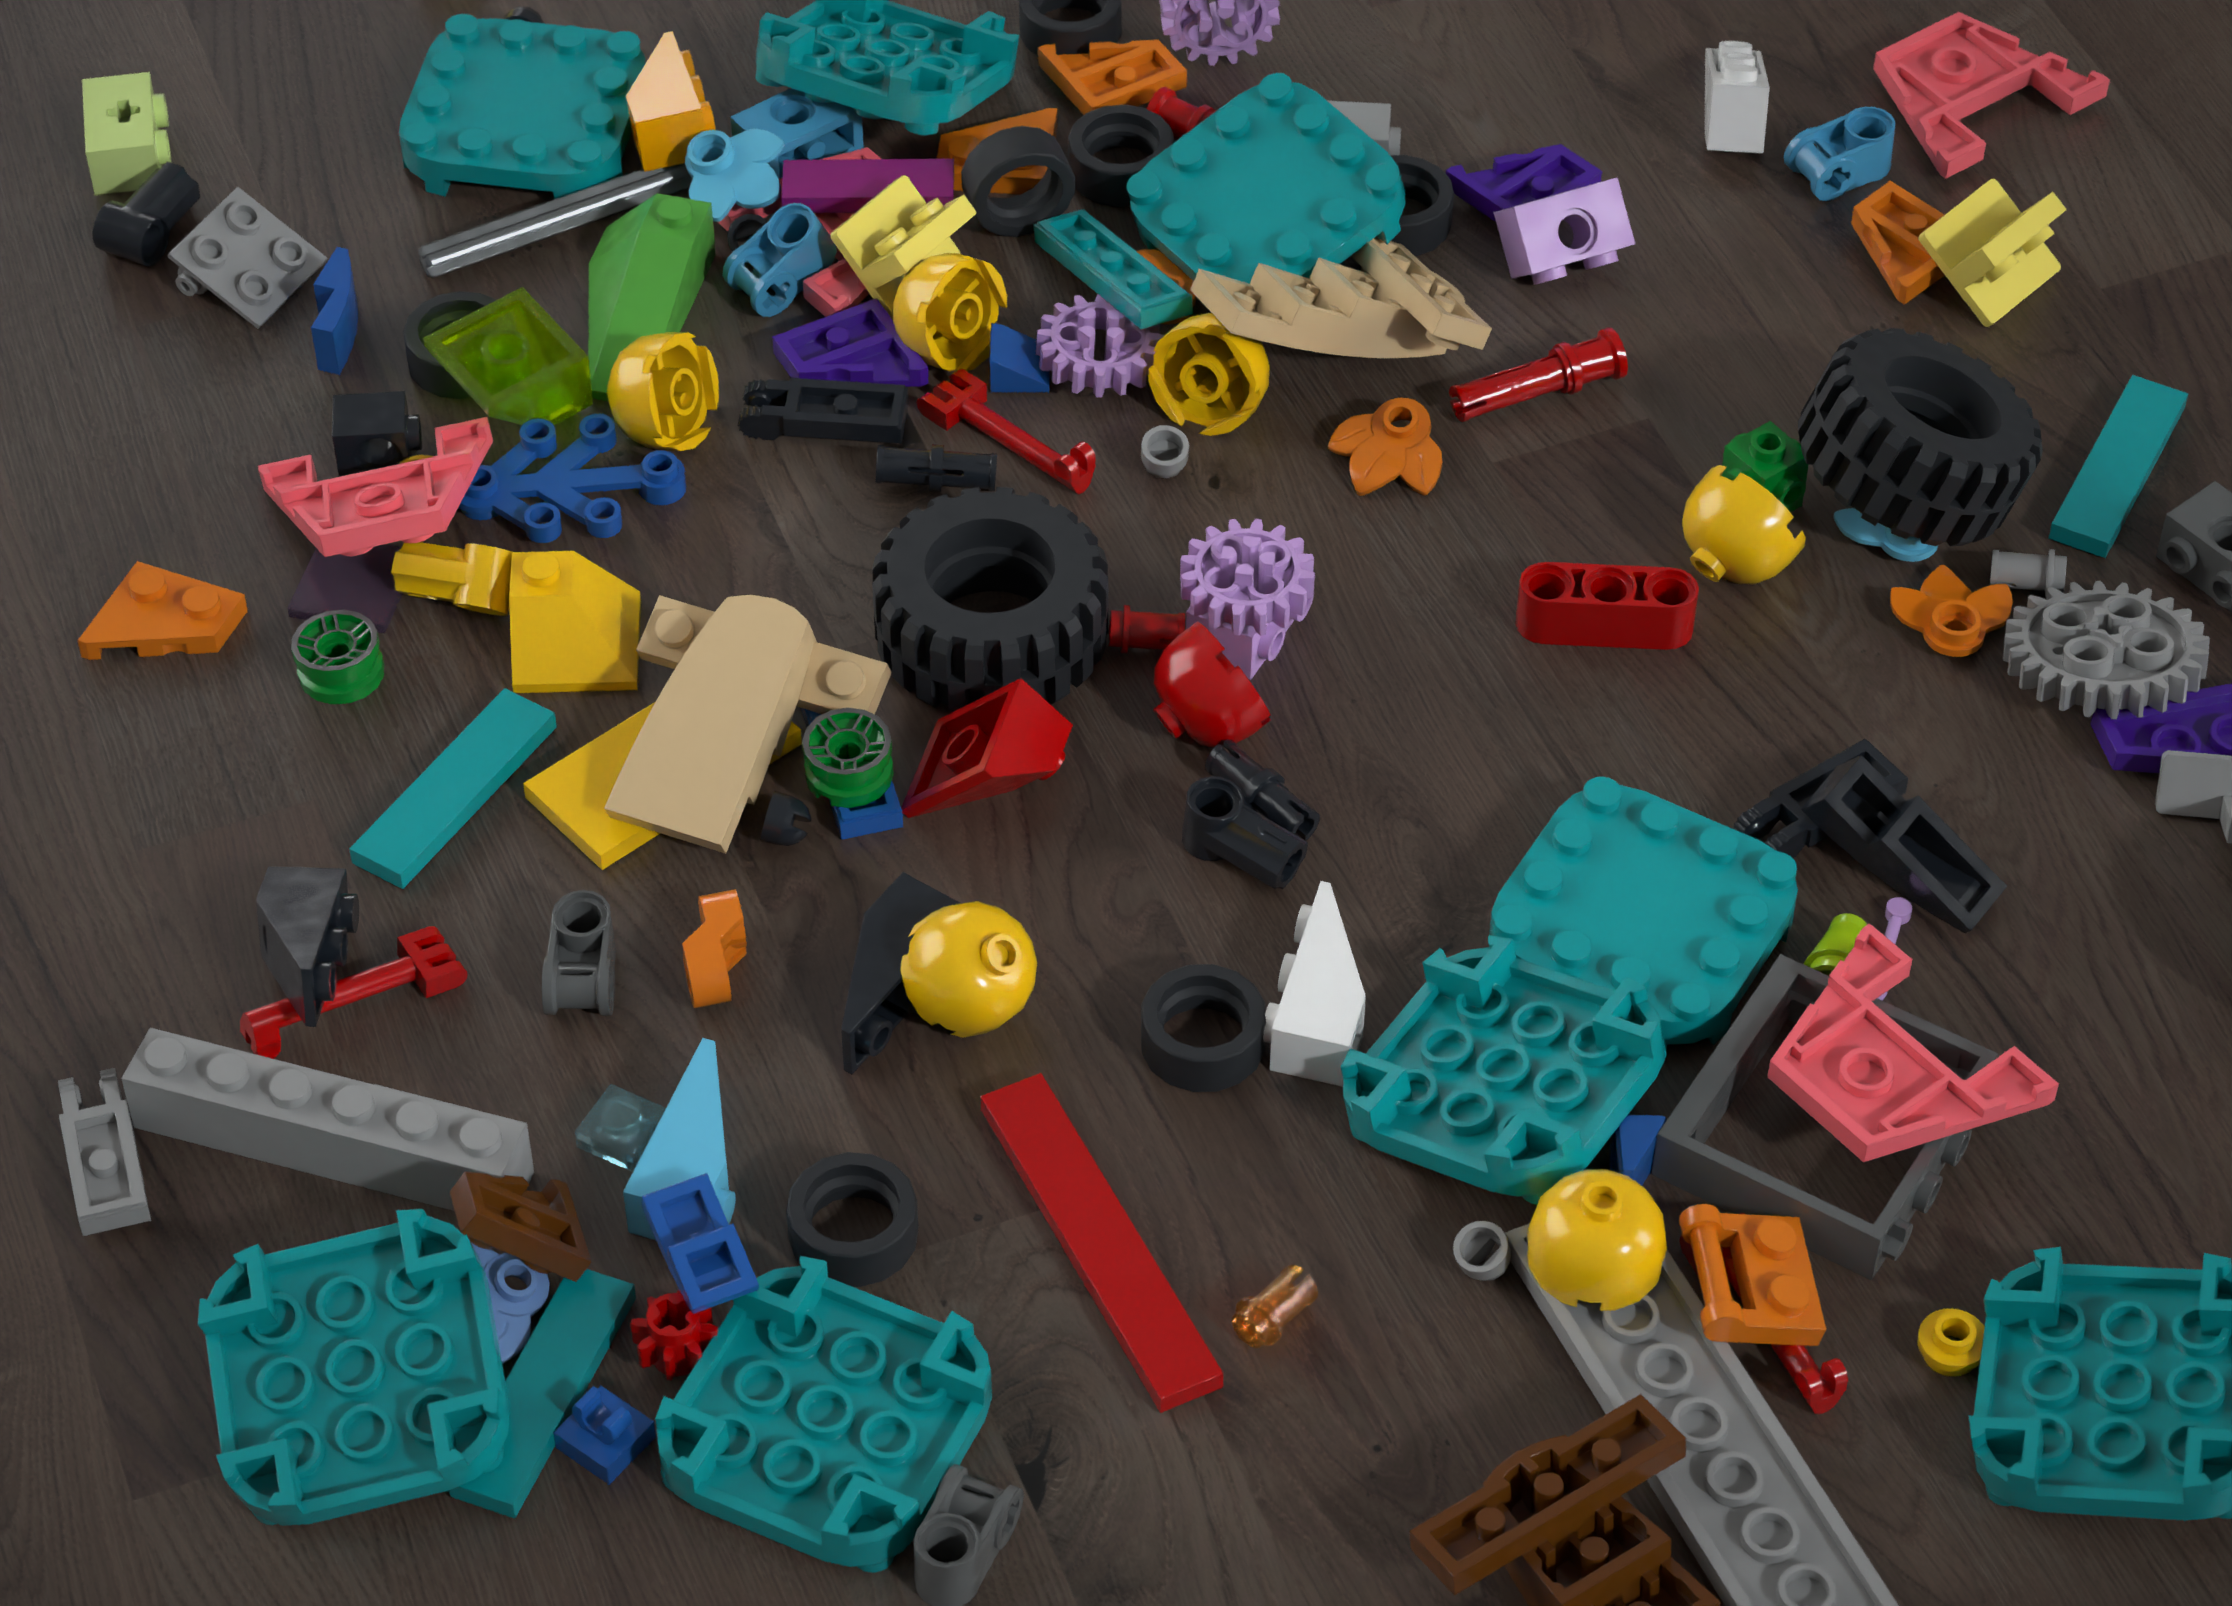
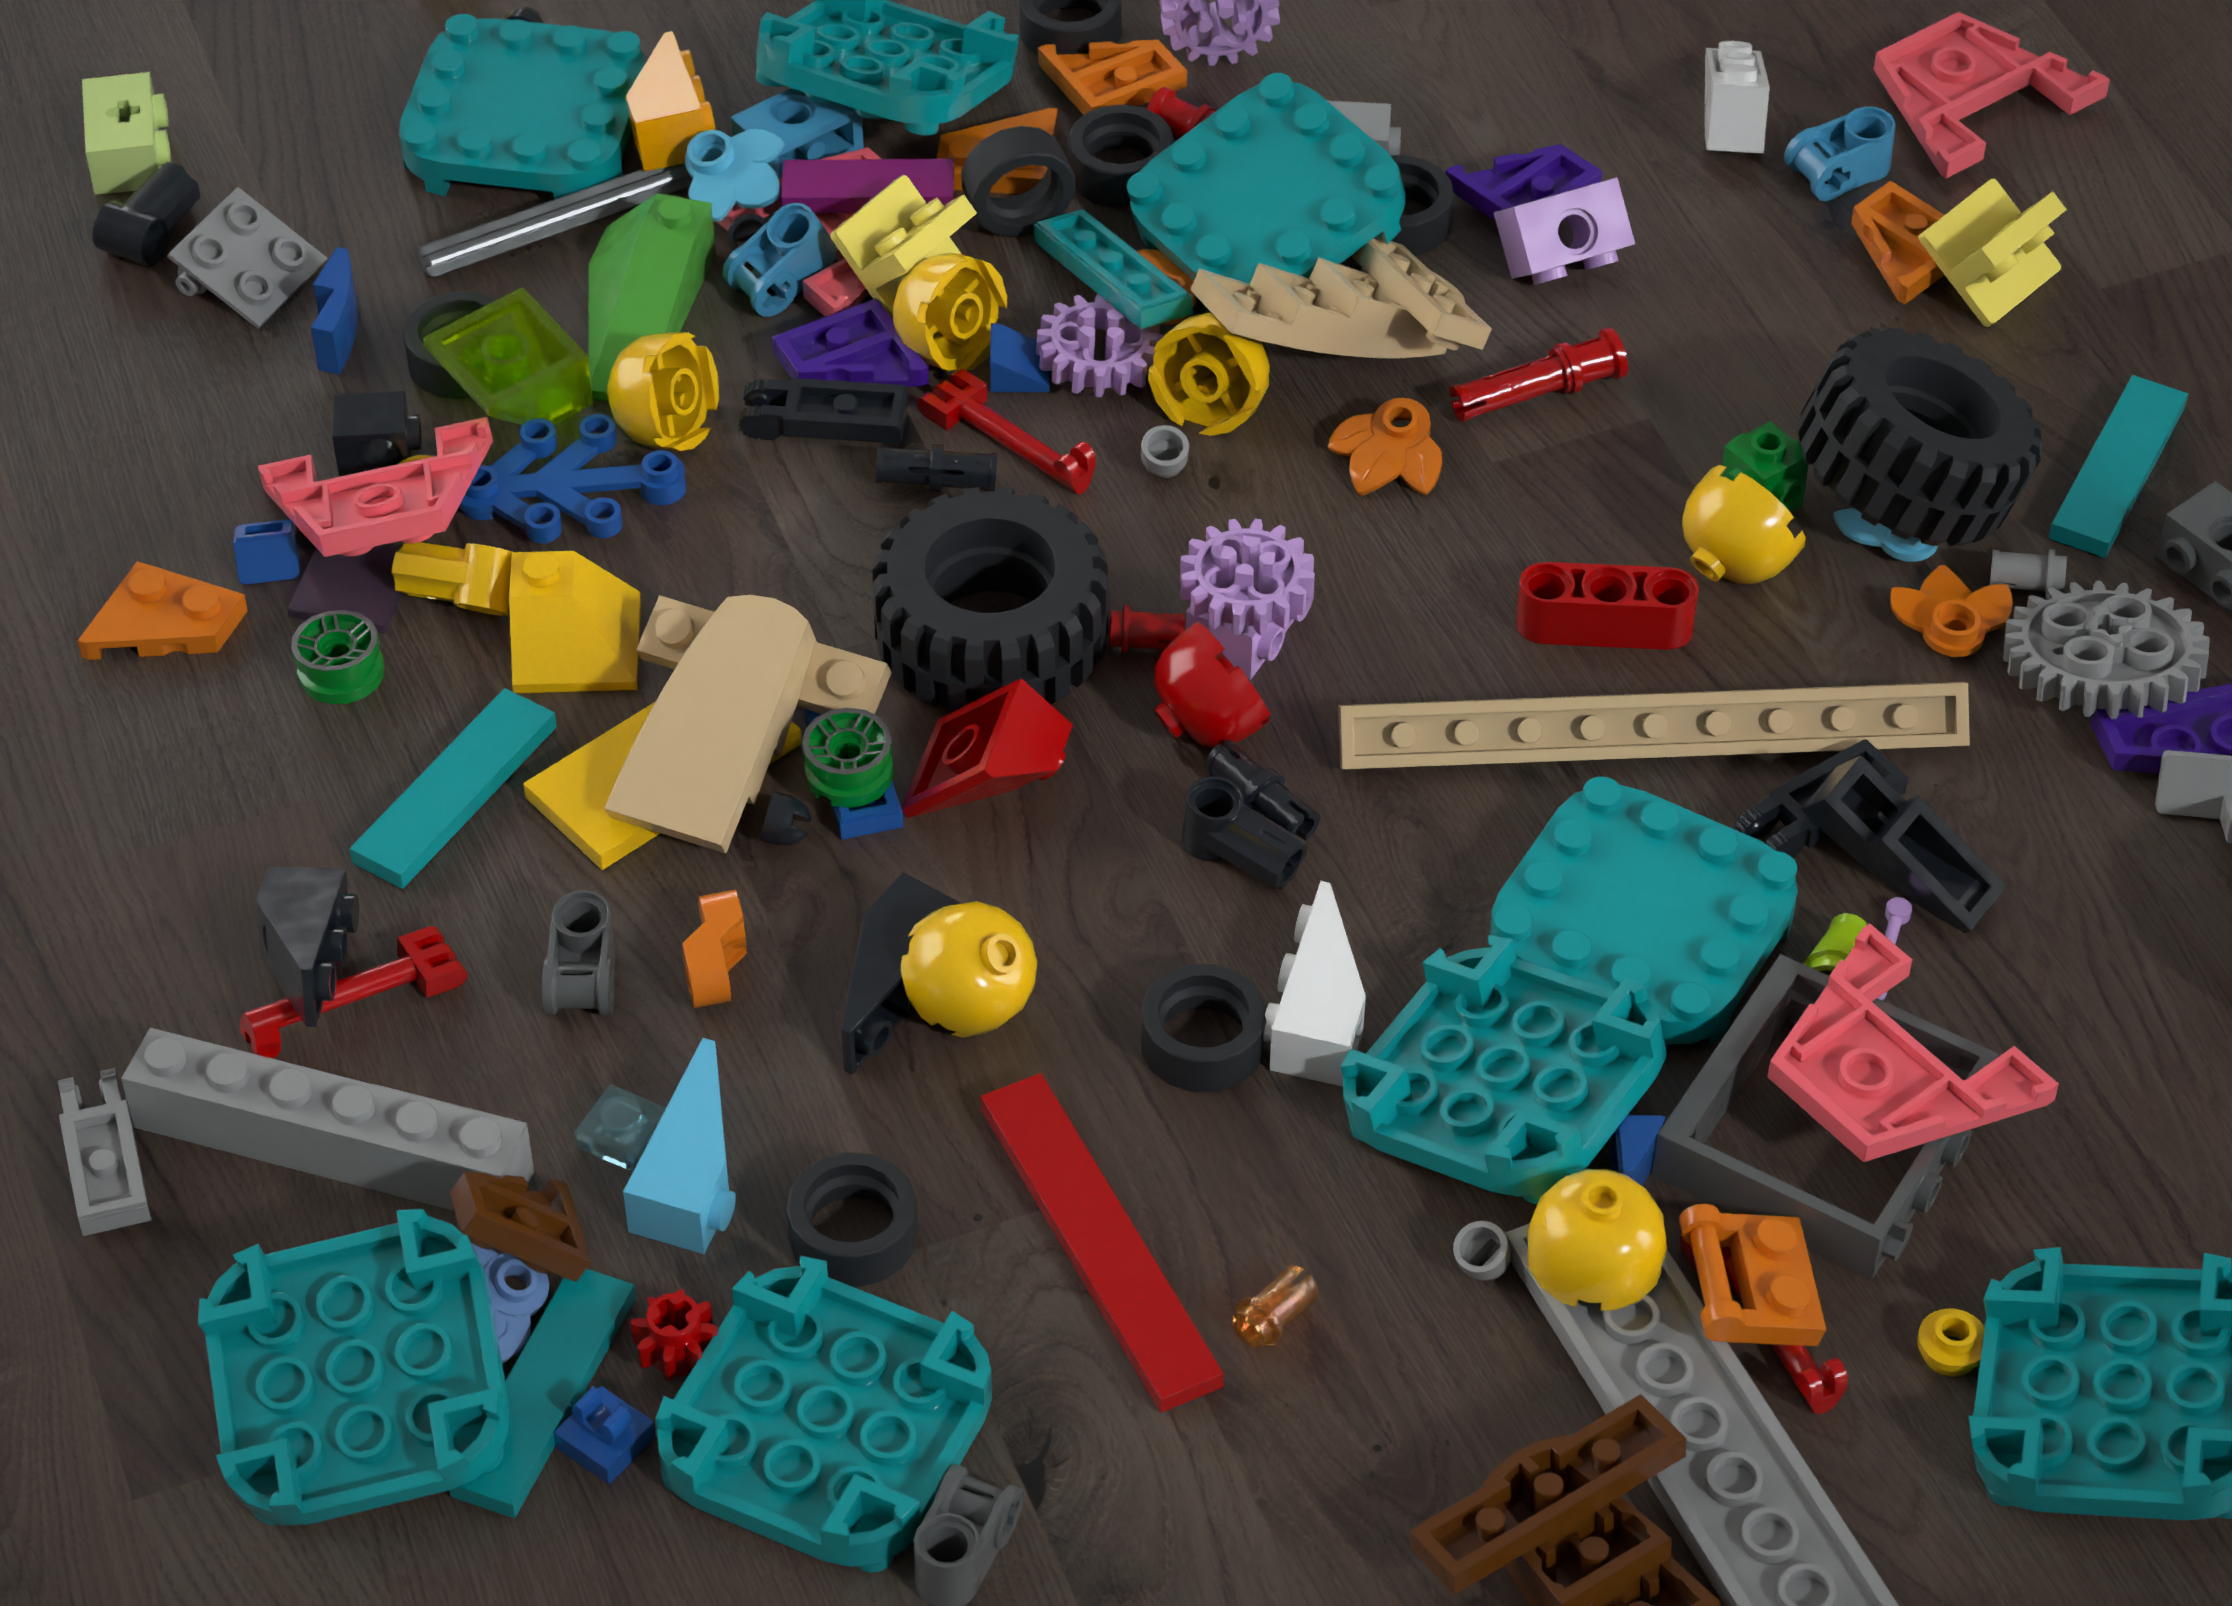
blue slope [641,1173,759,1314] -> none
none -> blue slope [233,519,300,585]
none -> tan plate [1338,682,1970,769]

